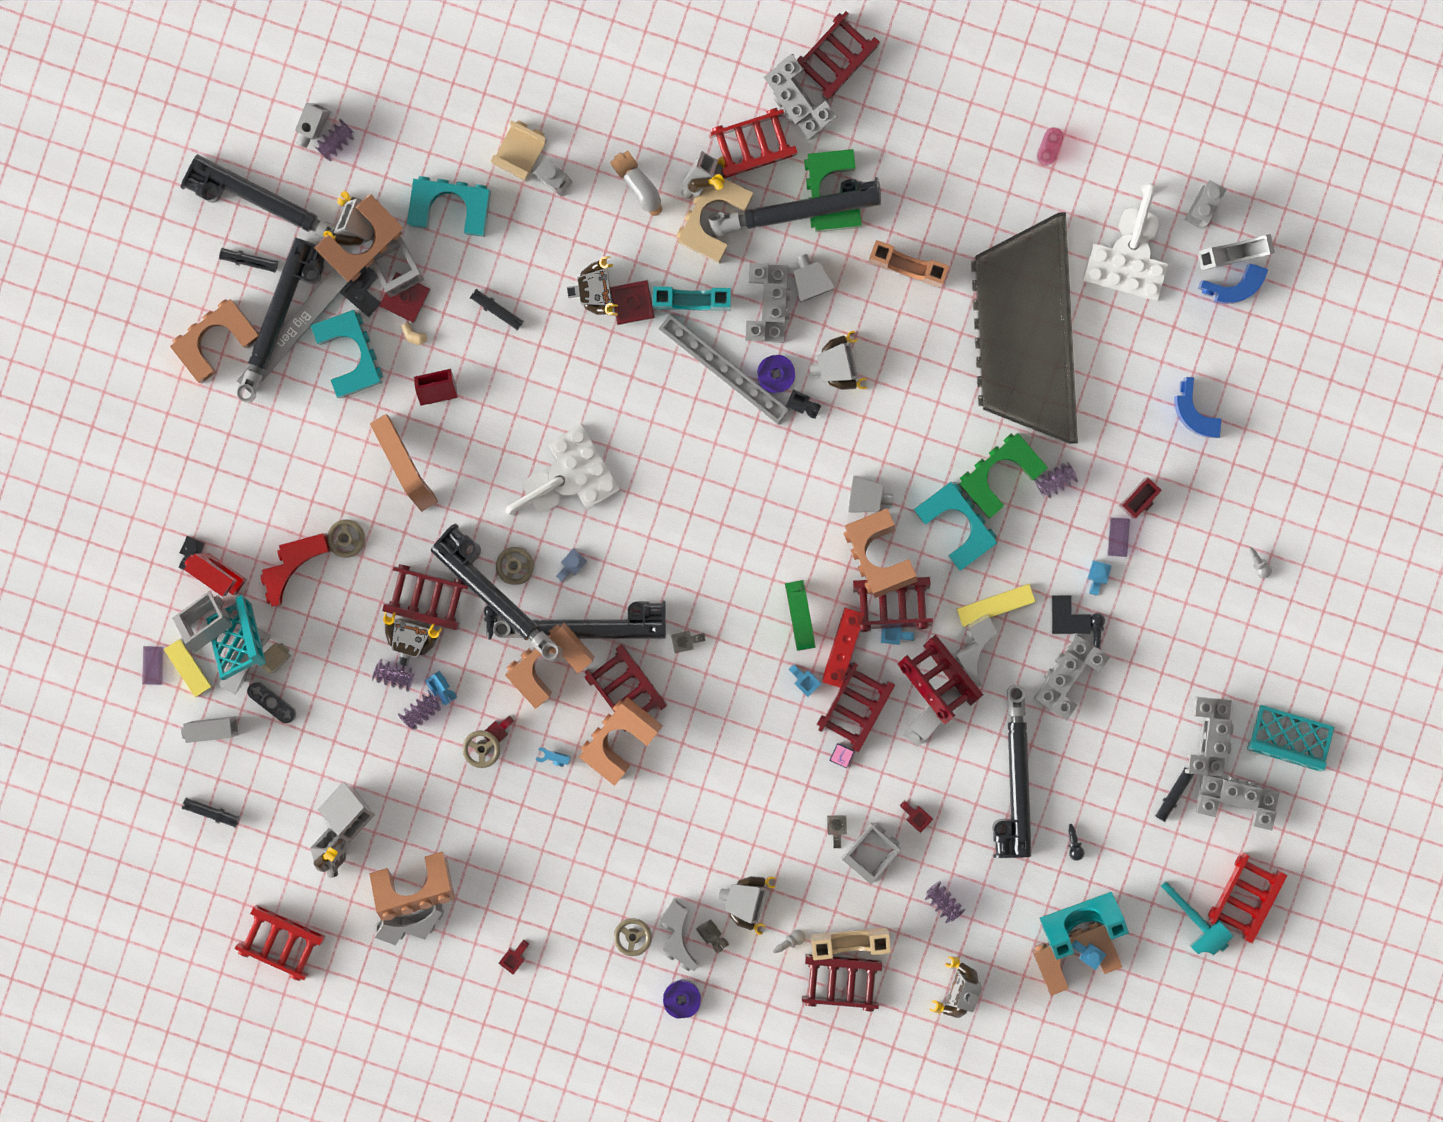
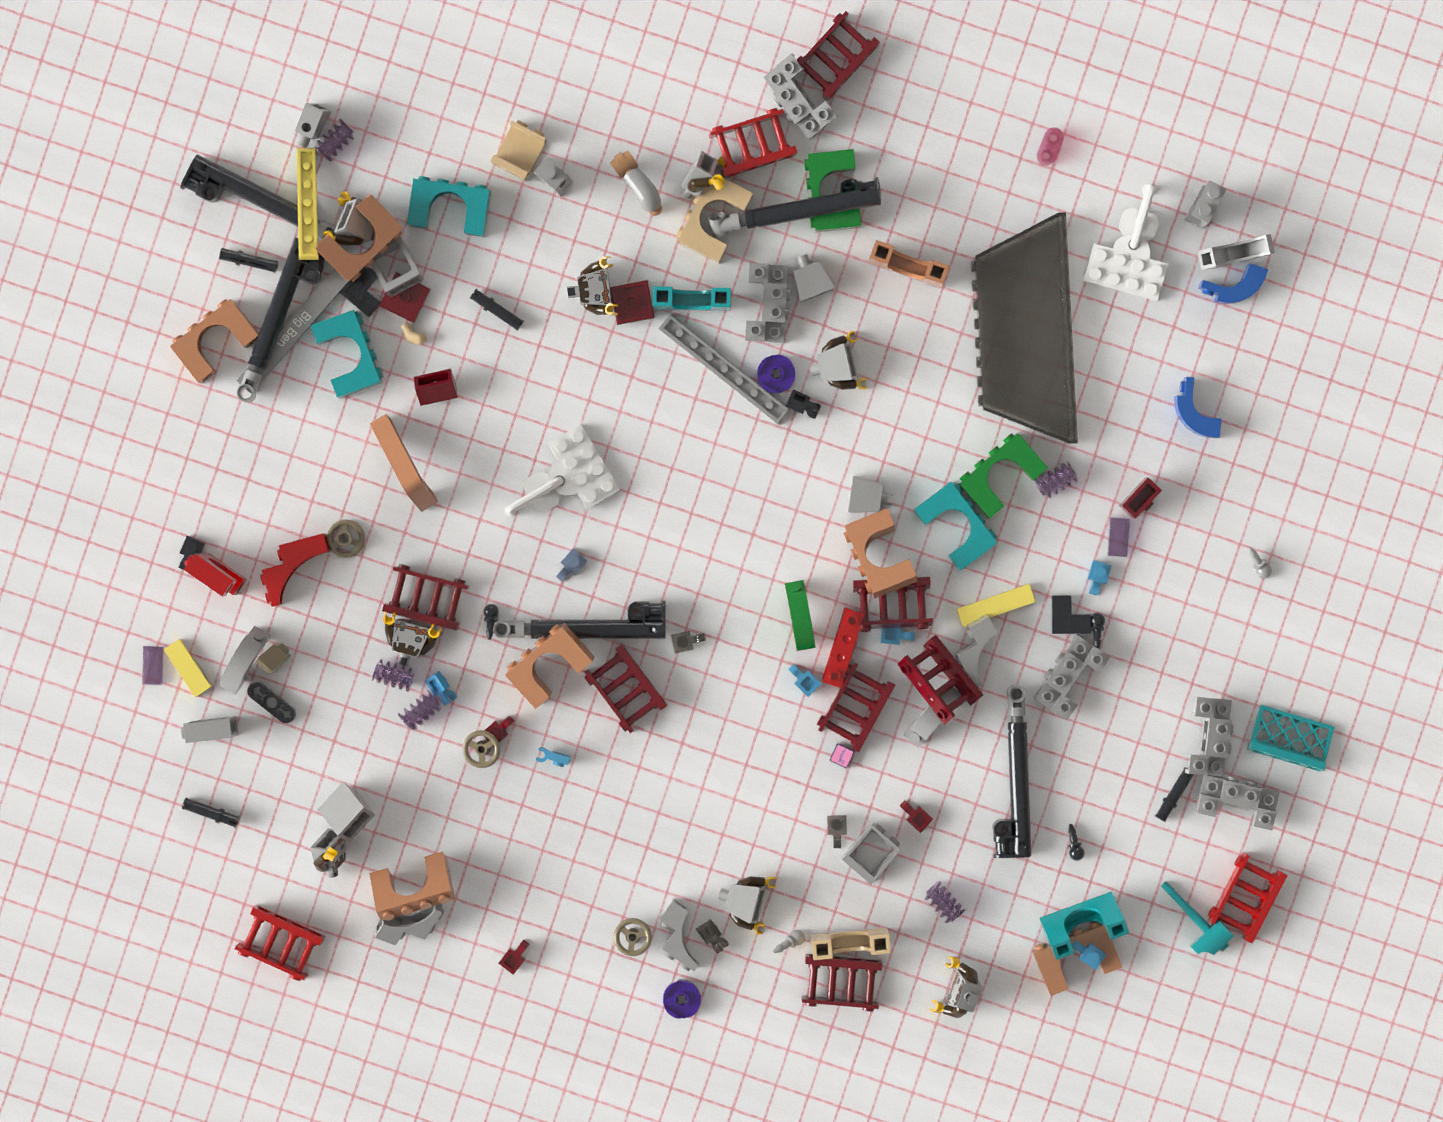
light grey window [172,591,233,652] -> none
teal fence [206,595,266,681] -> none
black piece [431,524,563,662] -> none
dark tan piece [496,547,534,585] -> none
nougat arch [579,697,663,786] -> none
none -> light yellow tile [297,148,318,260]

